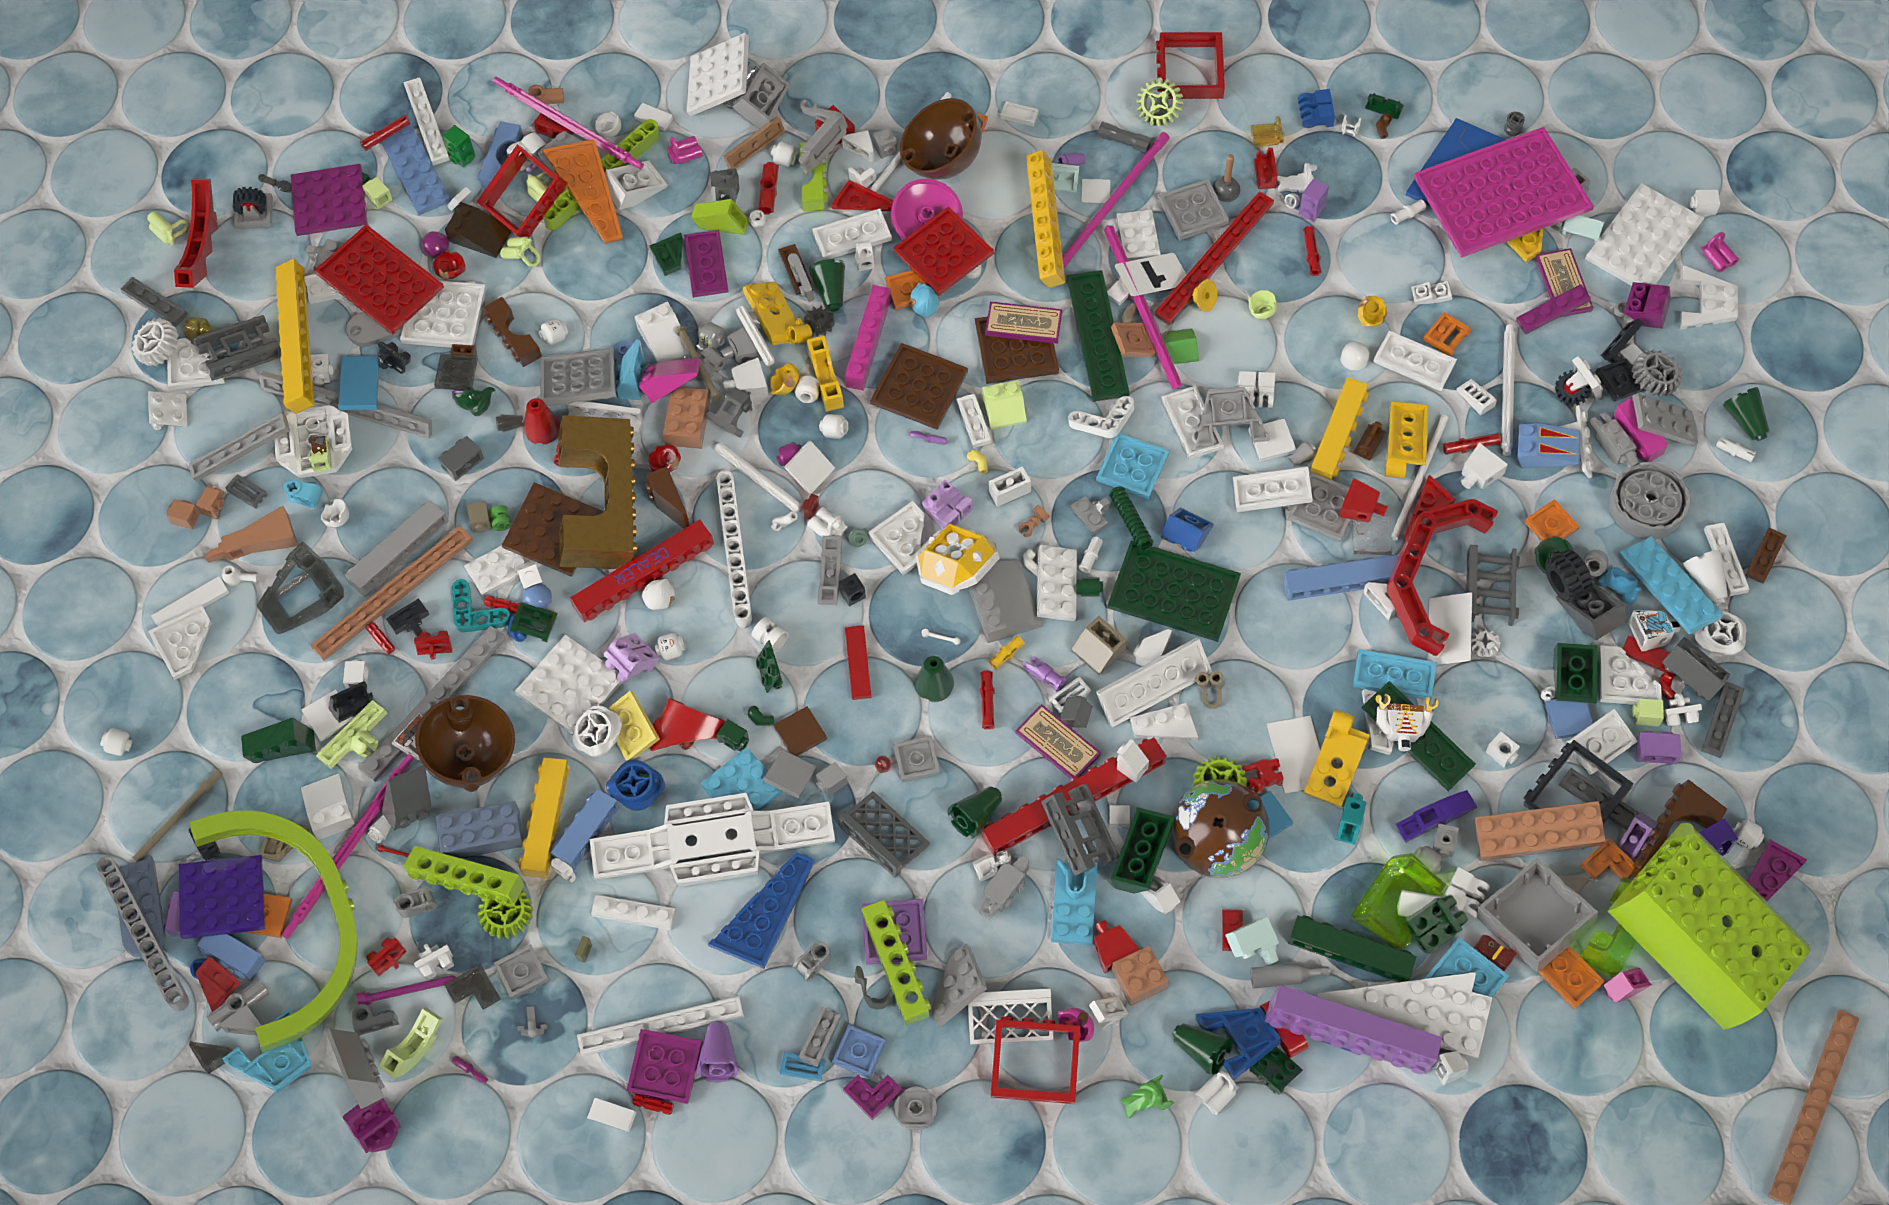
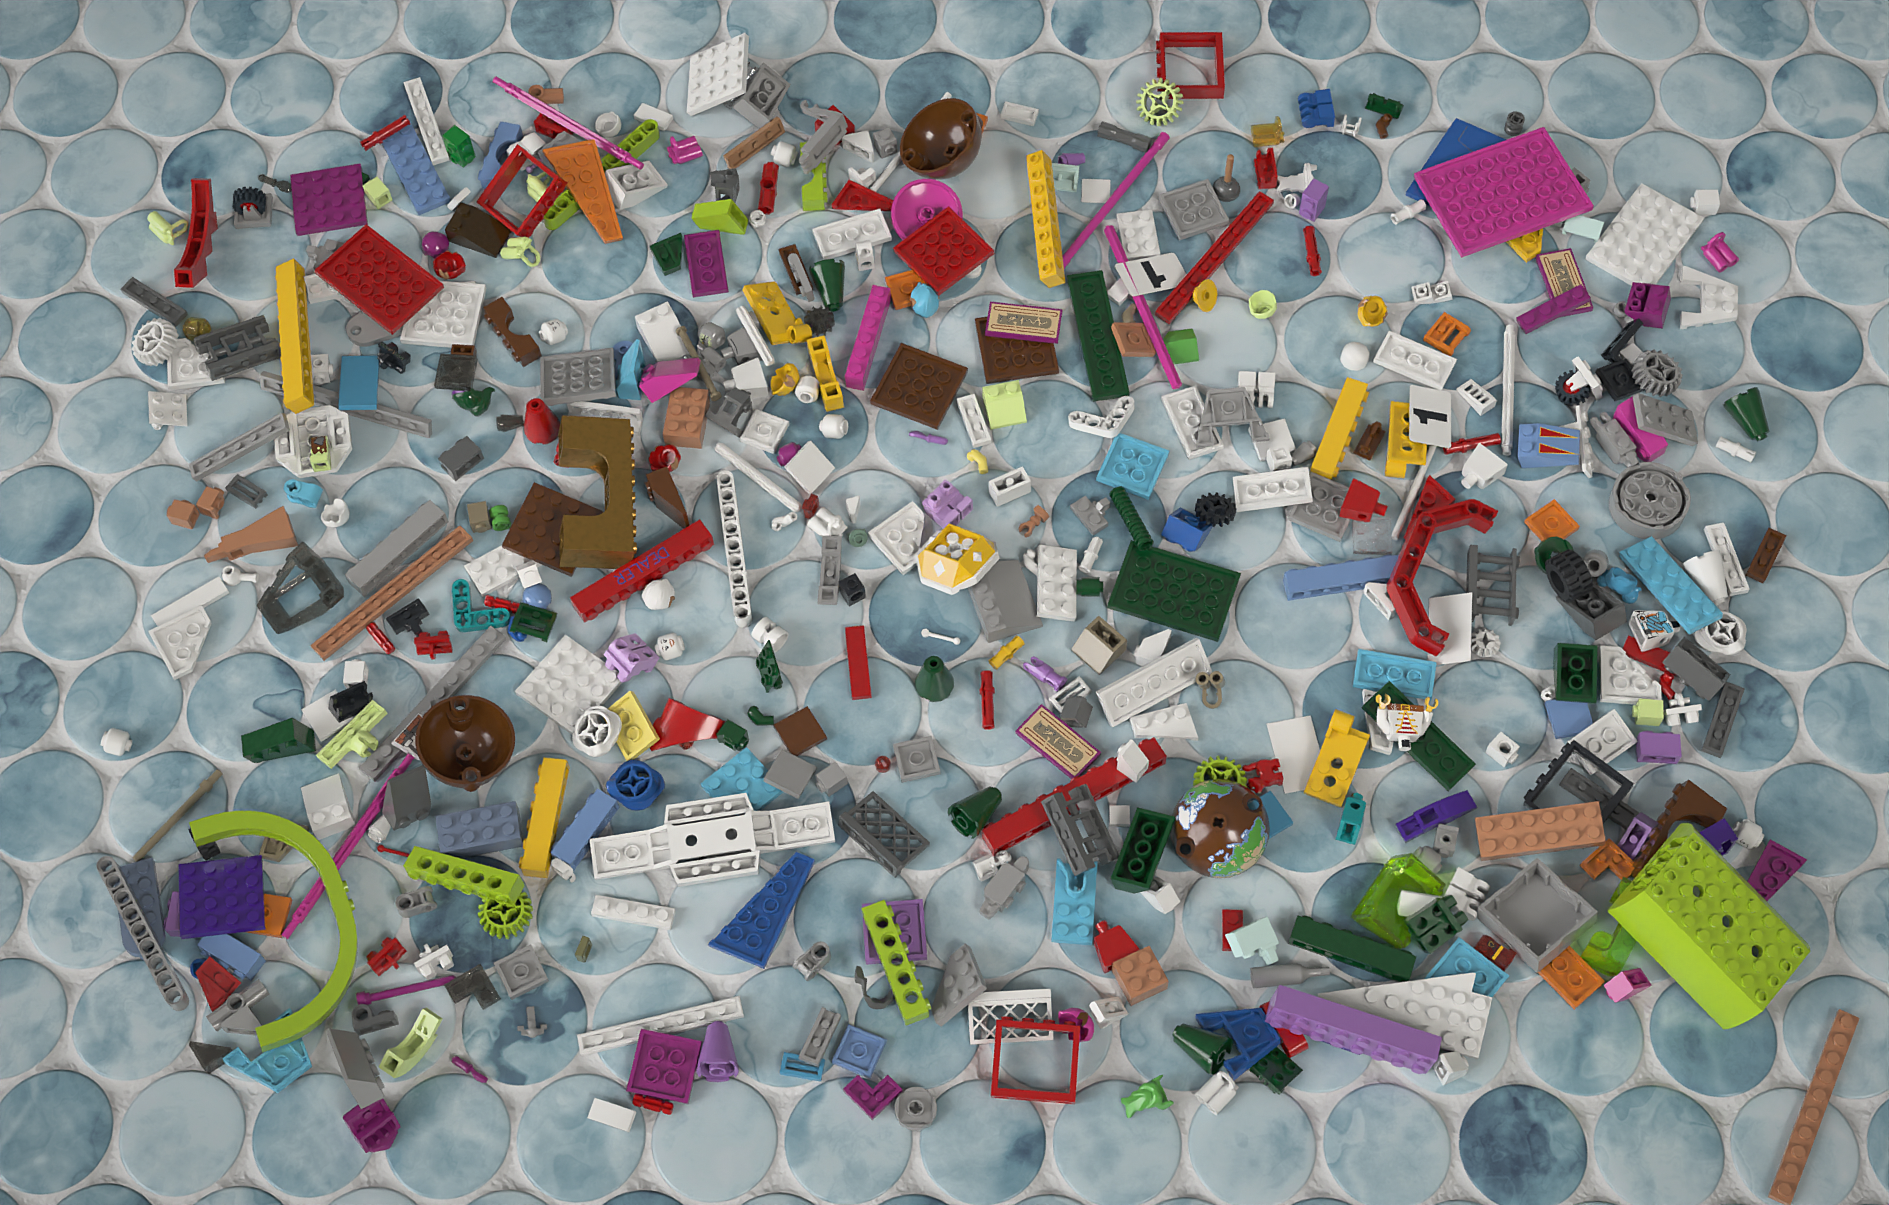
none -> white tile [740,409,790,454]
none -> white slope [846,496,860,524]
none -> black gear [1194,492,1237,527]
none -> white brick [1266,444,1292,472]
none -> white sticker [1409,385,1451,448]

